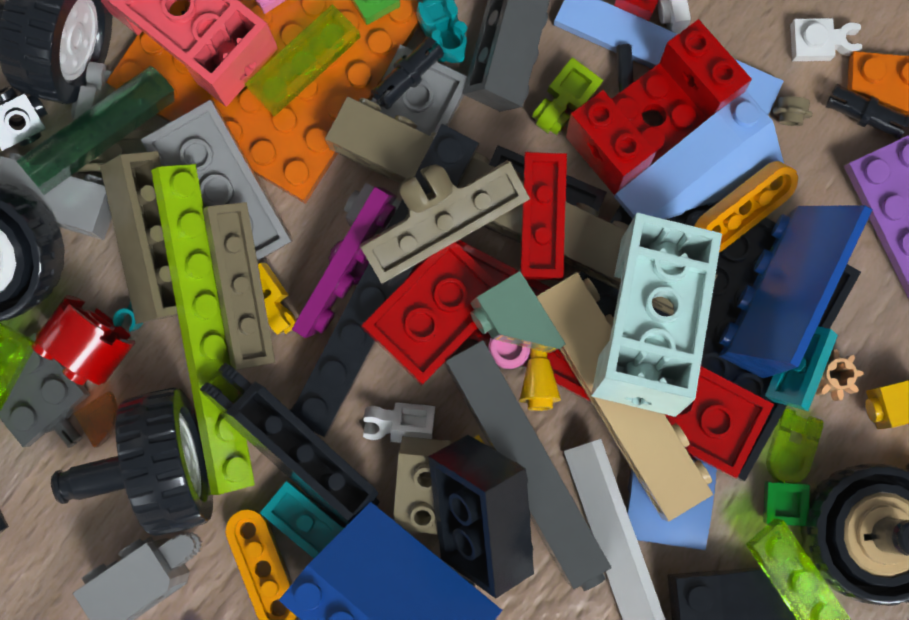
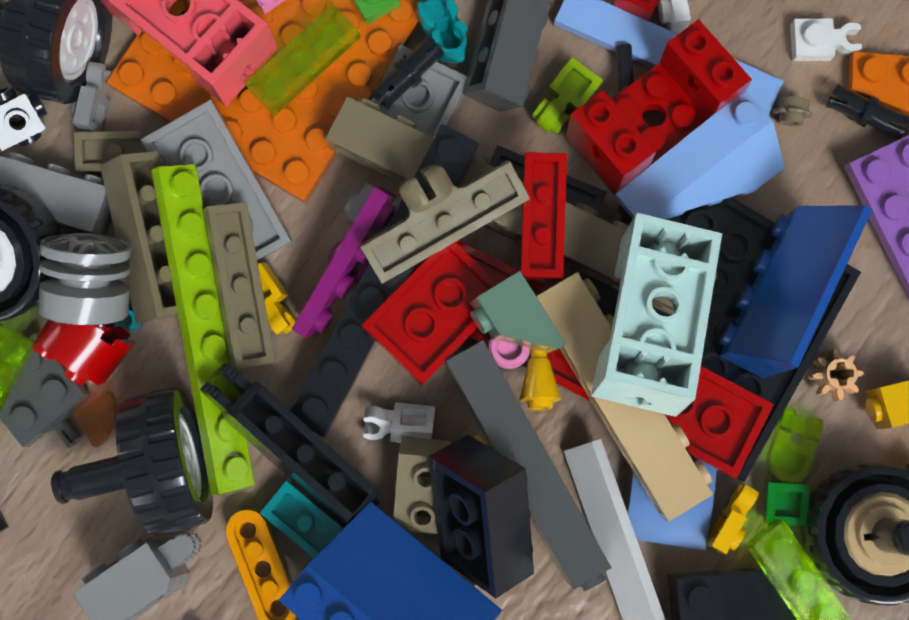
clear green brick [16,66,174,195] -> none
light orange plate [694,161,798,252] -> none
teal plate [765,326,838,411] -> none
none -> light grey wheel [38,233,132,325]
none -> yellow plate [707,484,759,555]

